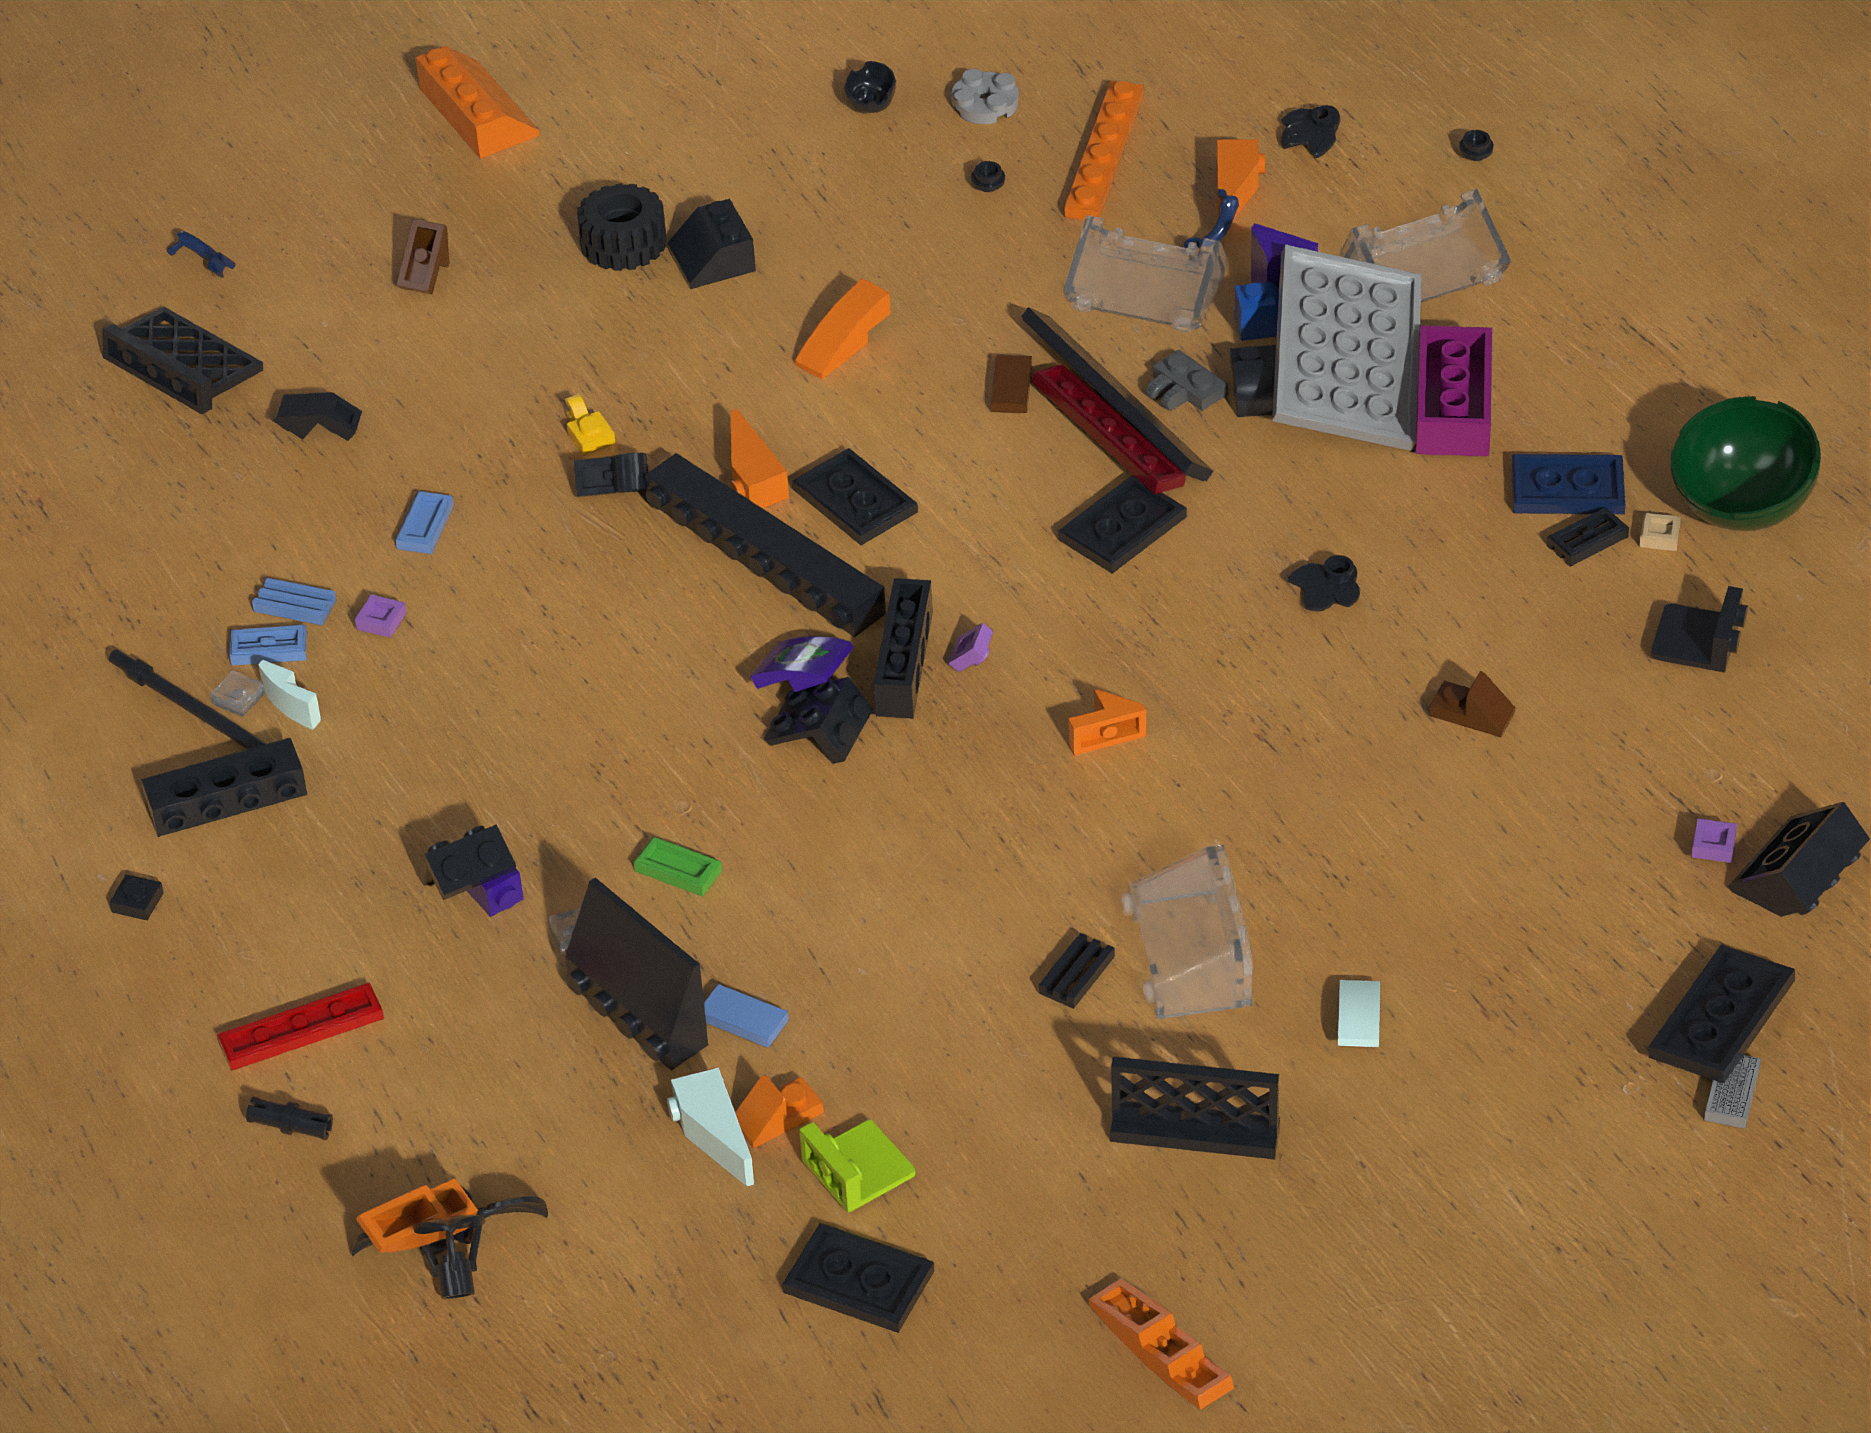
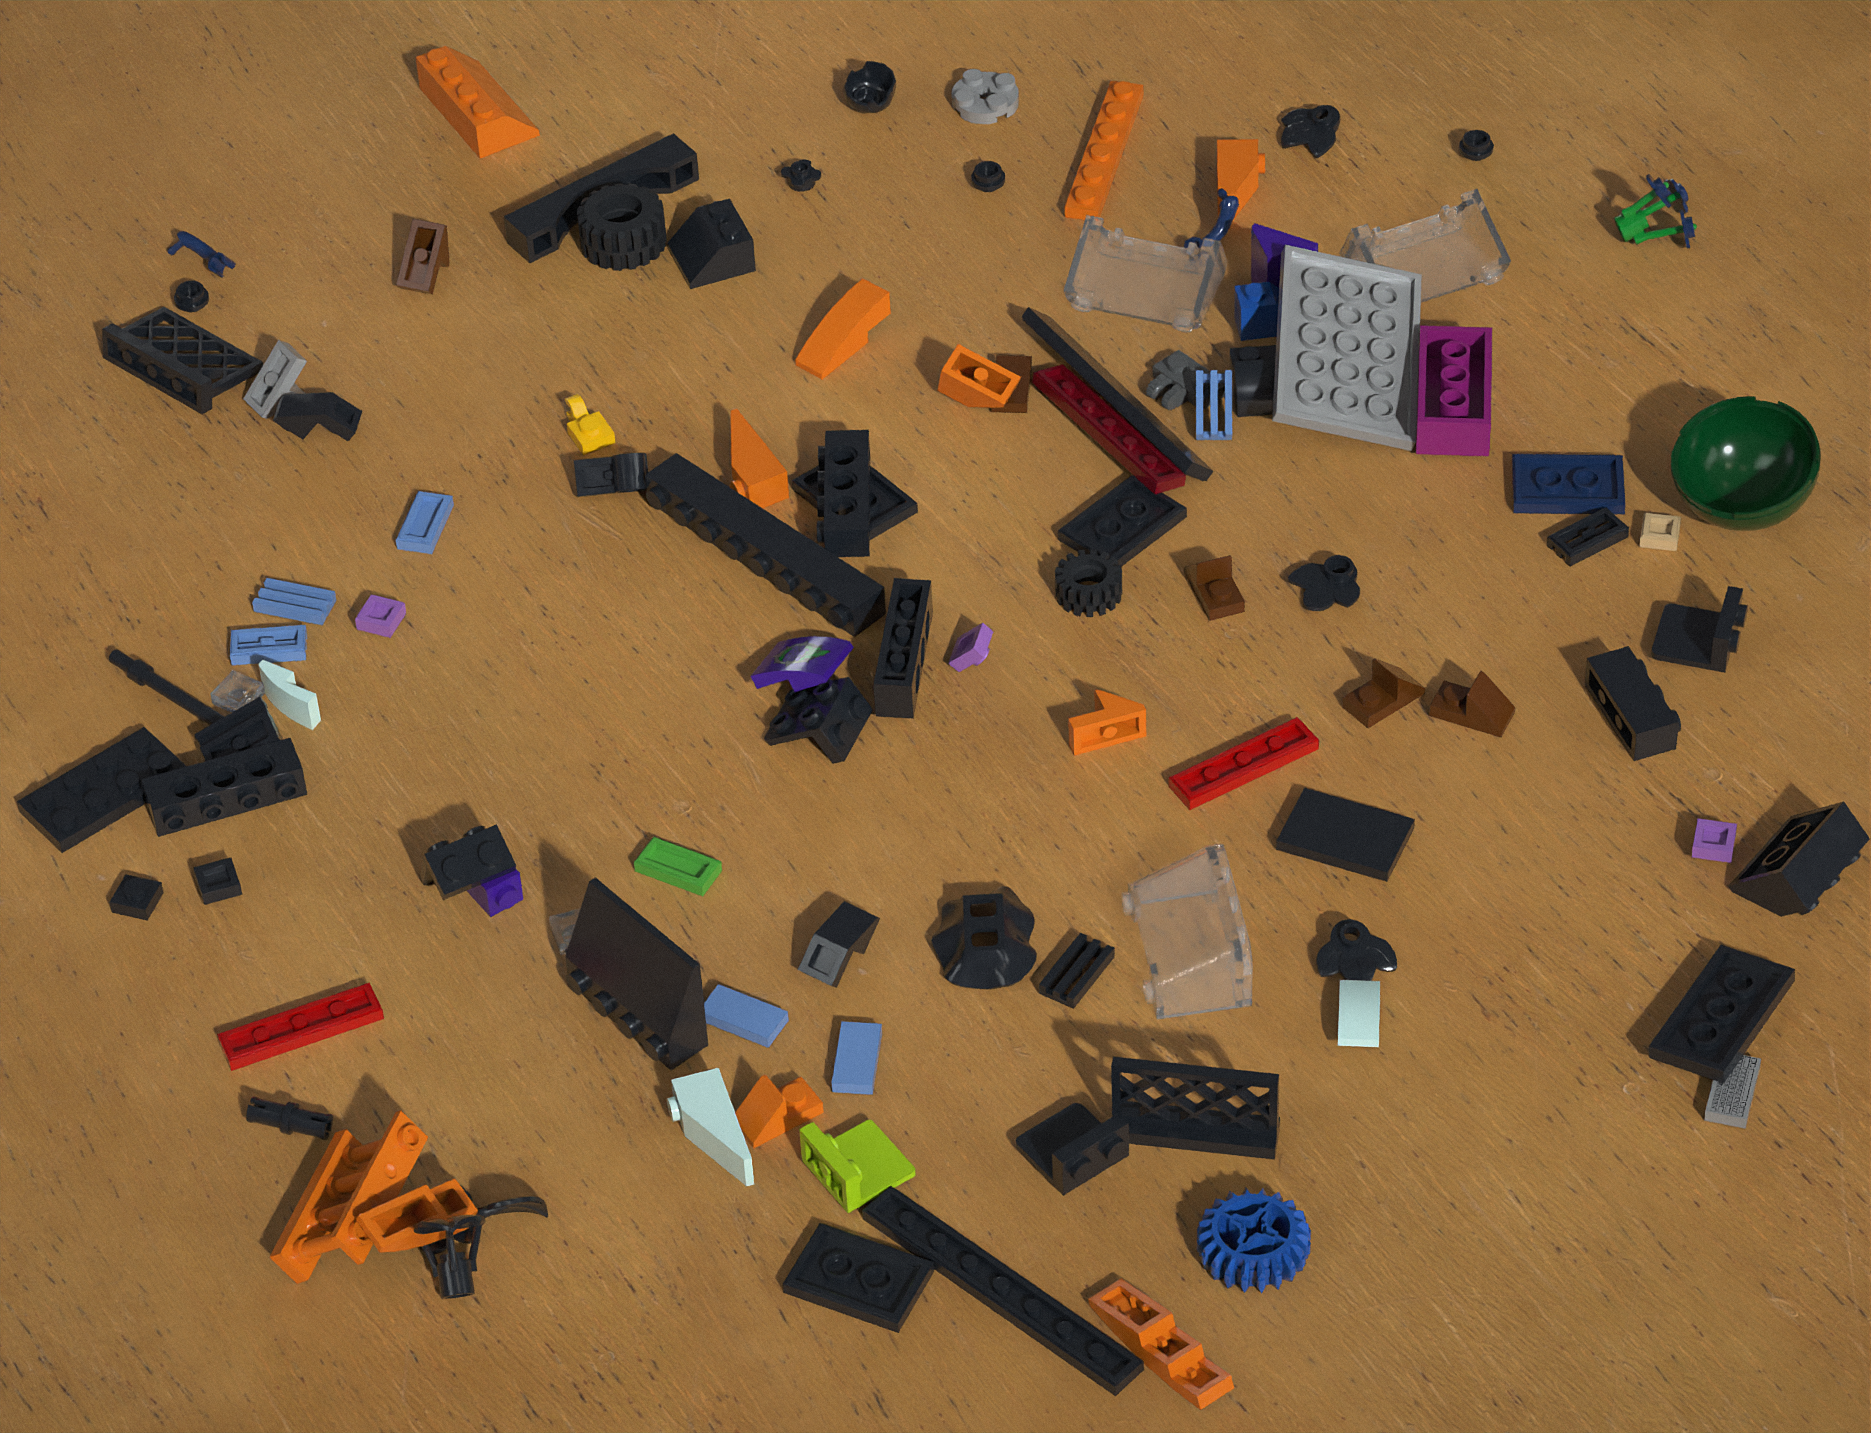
none -> black plate [17,727,187,853]
none -> black plate [174,281,209,312]
none -> black plate [193,857,243,905]
none -> black plate [194,697,282,761]
none -> light grey slope [243,340,307,419]
none -> orange fence [269,1111,428,1284]
none -> black arch [504,133,699,263]
none -> black plate [781,159,821,192]
none -> black slope [798,901,880,988]
none -> black brick [817,430,871,557]
none -> medium blue tile [832,1021,882,1095]
none -> black tile [862,1186,1144,1396]
none -> black piece [931,886,1037,990]
none -> orange slope [937,344,1021,408]
none -> black bracket [1016,1103,1129,1196]
none -> black tyre [1055,549,1122,617]
none -> red tile [1168,717,1319,810]
none -> reddish brown slope [1184,555,1245,621]
none -> medium blue tile [1196,370,1232,440]
none -> blue gear [1197,1187,1311,1294]
none -> black tile [1276,788,1415,882]
none -> black plate [1316,919,1397,981]
none -> reddish brown slope [1342,658,1425,728]
none -> black brick [1585,646,1681,761]
none -> green plant [1613,174,1697,249]

